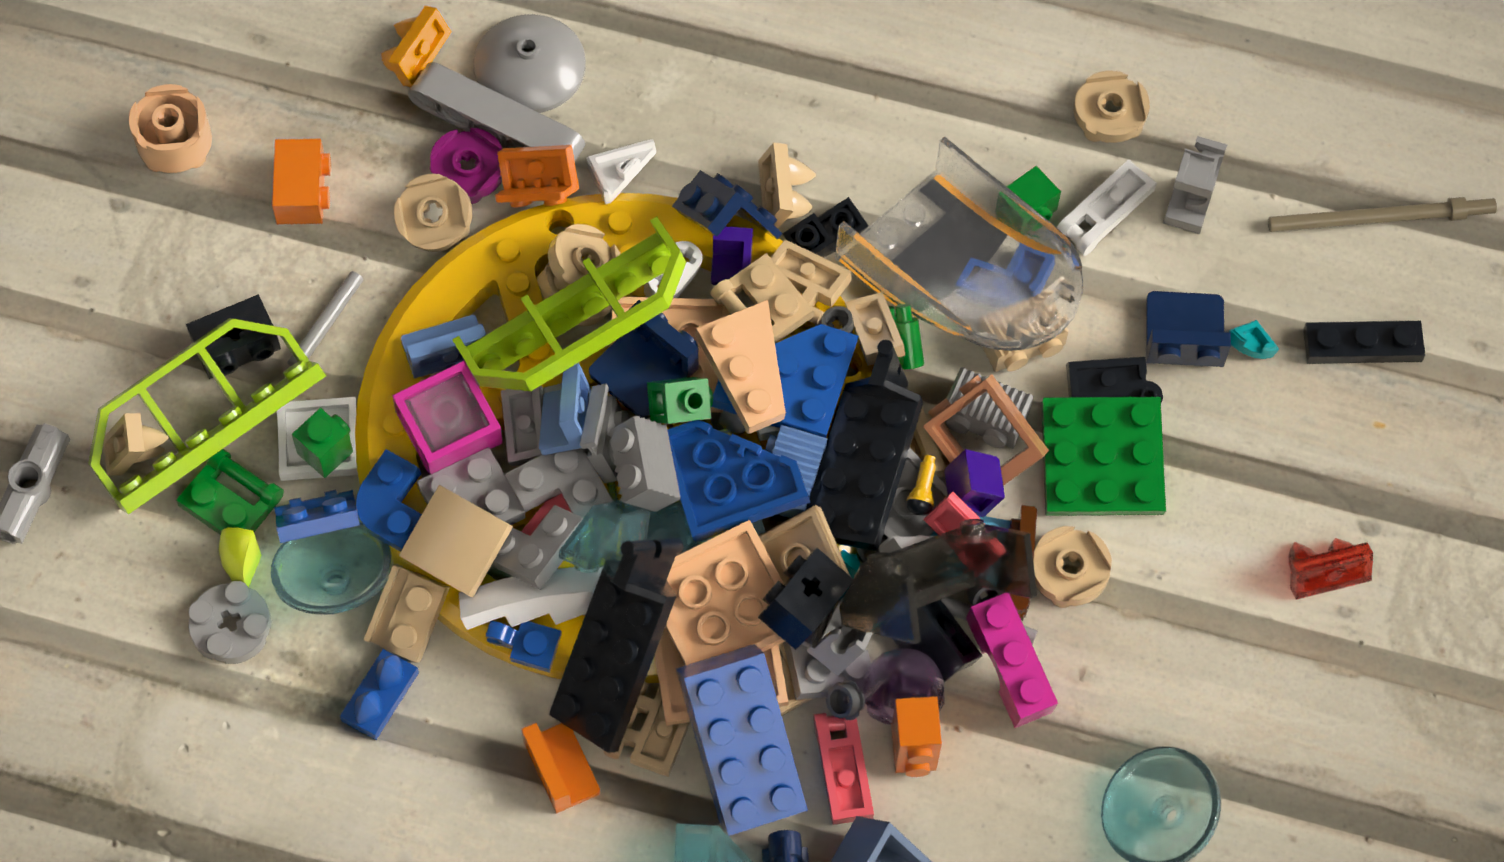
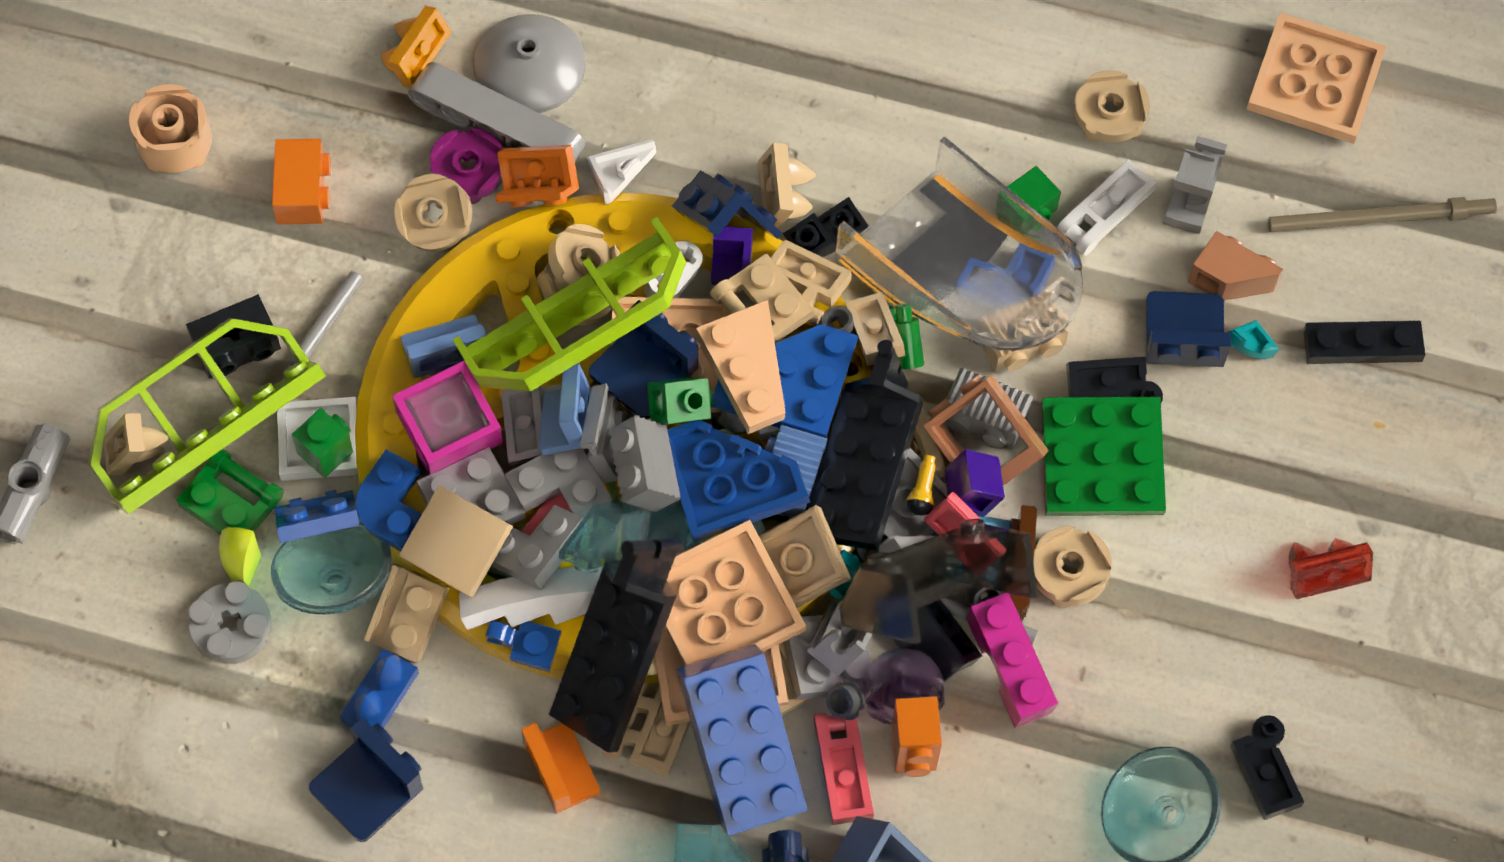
black brick [758,548,854,650] -> none
none -> dark blue bracket [309,717,423,842]
none -> nougat slope [1188,231,1283,301]
none -> black hinge [1230,715,1304,820]
none -> light nougat plate [1246,13,1386,144]

